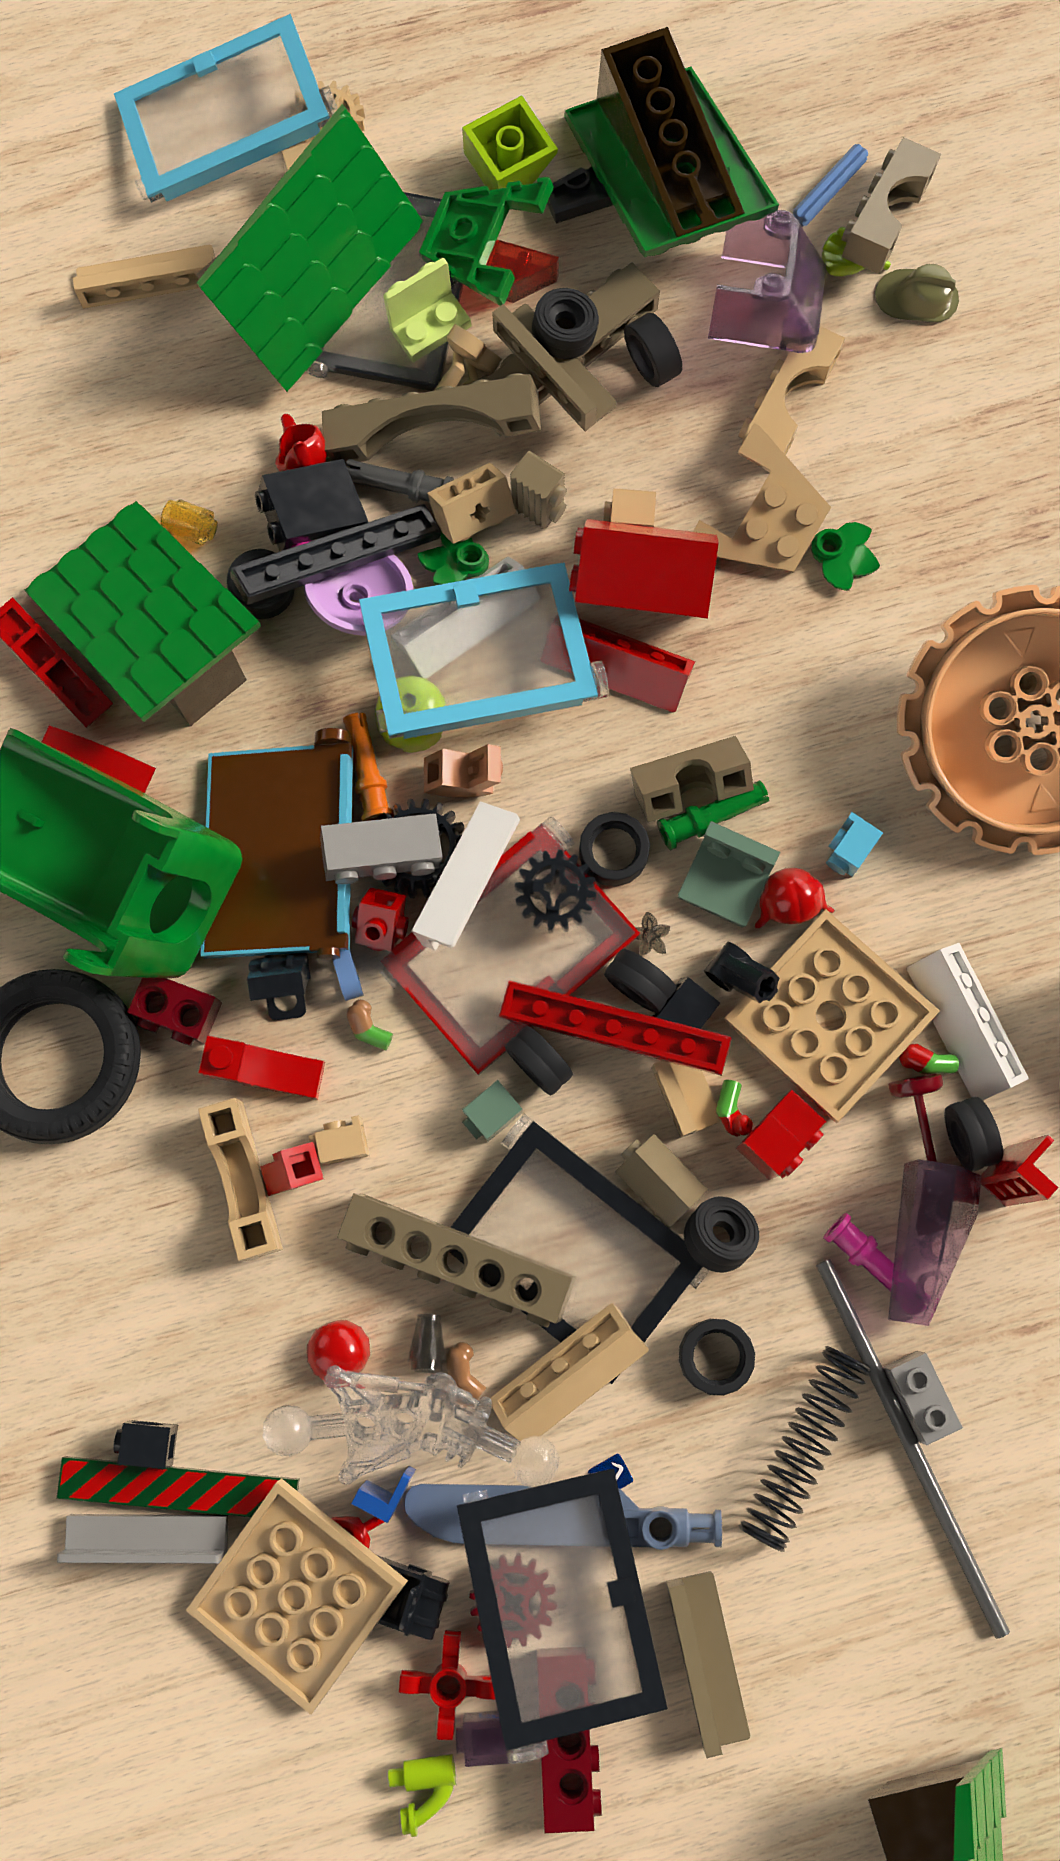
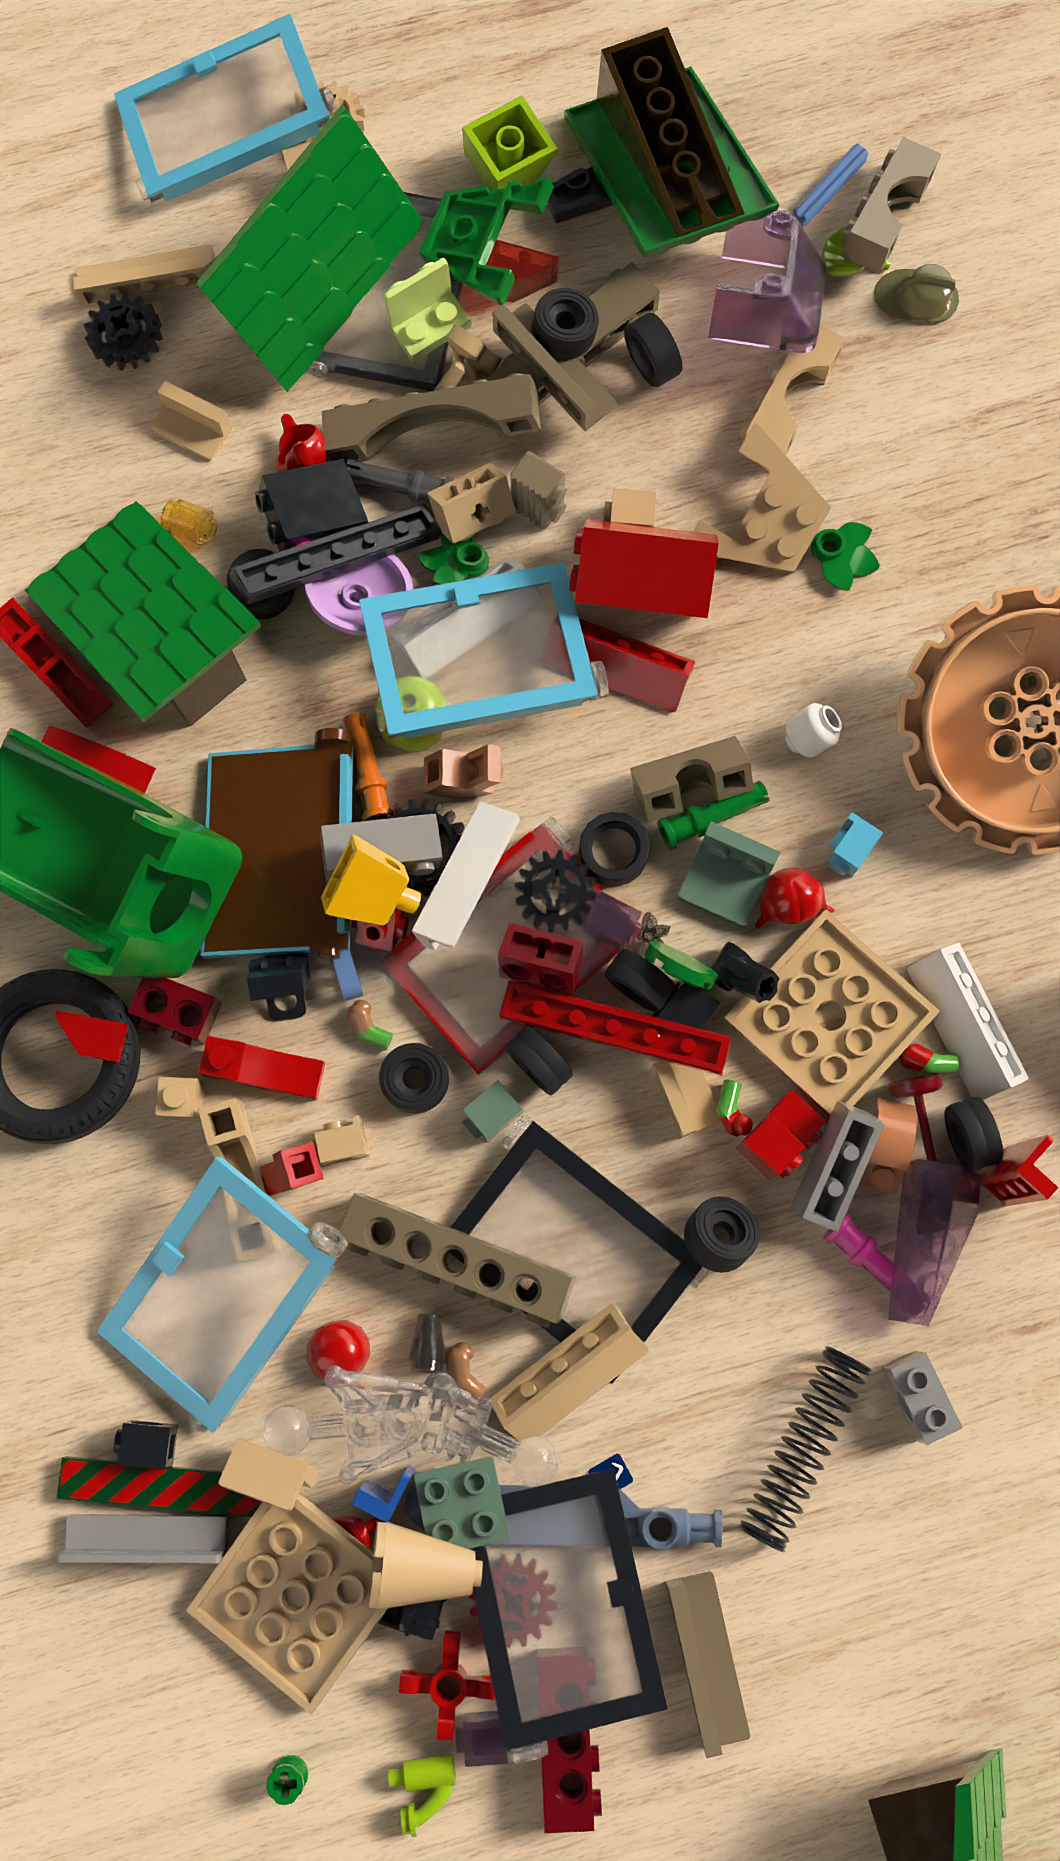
dark tan brick [615,1134,708,1228] -> none
black tyre [679,1318,755,1396] -> none
dark grey piece [816,1259,1010,1639] -> none
none -> red tile [55,1010,128,1063]
none -> black gear [84,292,163,371]
none -> door [97,1156,348,1433]
none -> tan panel [150,380,232,461]
none -> tan brick [155,1077,206,1121]
none -> tan panel [219,1438,319,1511]
none -> green bush [266,1755,309,1805]
none -> yellow torso [321,834,421,925]
none -> tan cone [368,1521,483,1610]
none -> black tyre [379,1043,449,1114]
none -> sand green bracket [413,1456,510,1549]
none -> dark red brick [498,923,583,996]
none -> clear purple brick [583,891,644,950]
none -> green tile [644,941,718,990]
none -> white head [785,703,842,758]
none -> light grey brick [792,1100,885,1232]
none -> nougat brick [859,1097,917,1194]

